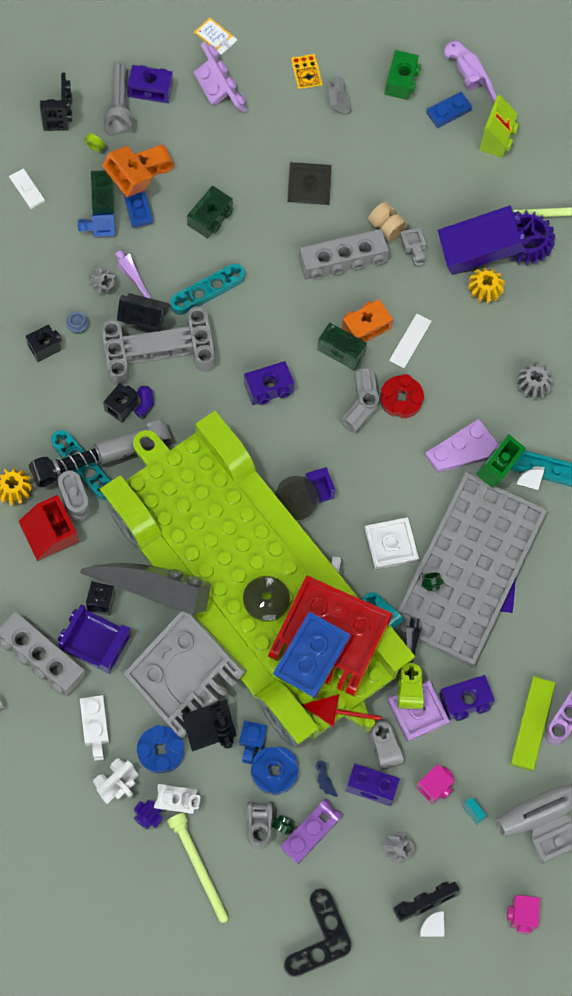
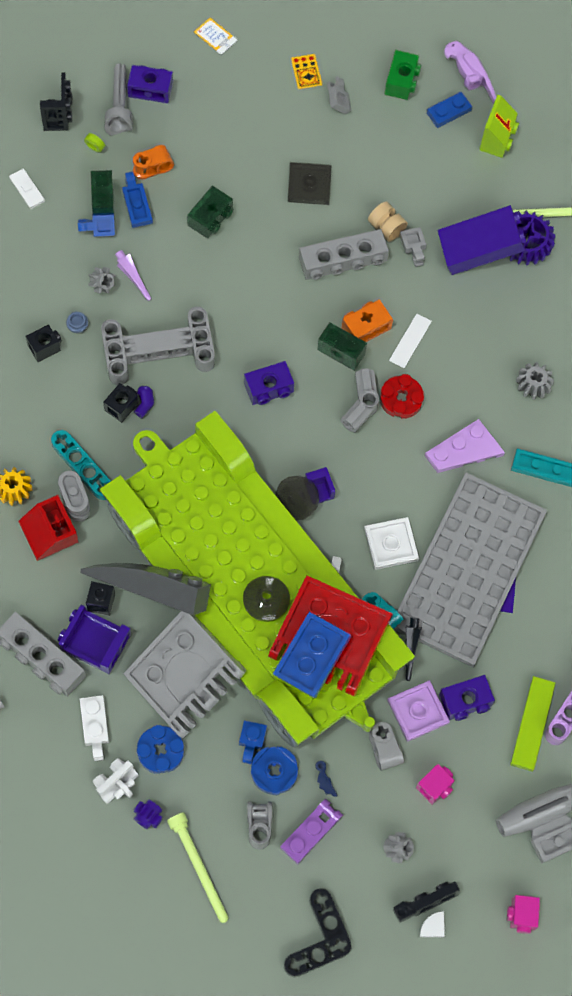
piece [28,420,173,488] -> none
orange brick [102,146,153,197] -> none
black bracket [117,293,170,331] -> none
white hips [154,784,200,814] -> none
teal beam [170,264,245,315] -> none
black hinge [182,699,236,752] -> none
lavender bracket [193,42,248,113] -> none
dark green plate [271,815,294,835] -> none
red piece [301,694,382,728] -> none
dark purple brick [345,763,400,806] -> none
lime piece [397,663,423,709] -> none
dark green plate [421,572,444,591] -> none
teal tile [462,797,486,825] -> none
yellow gear [468,267,505,304] -> none
green brick [476,434,526,488] -> none
white tile [517,467,545,490] -> none

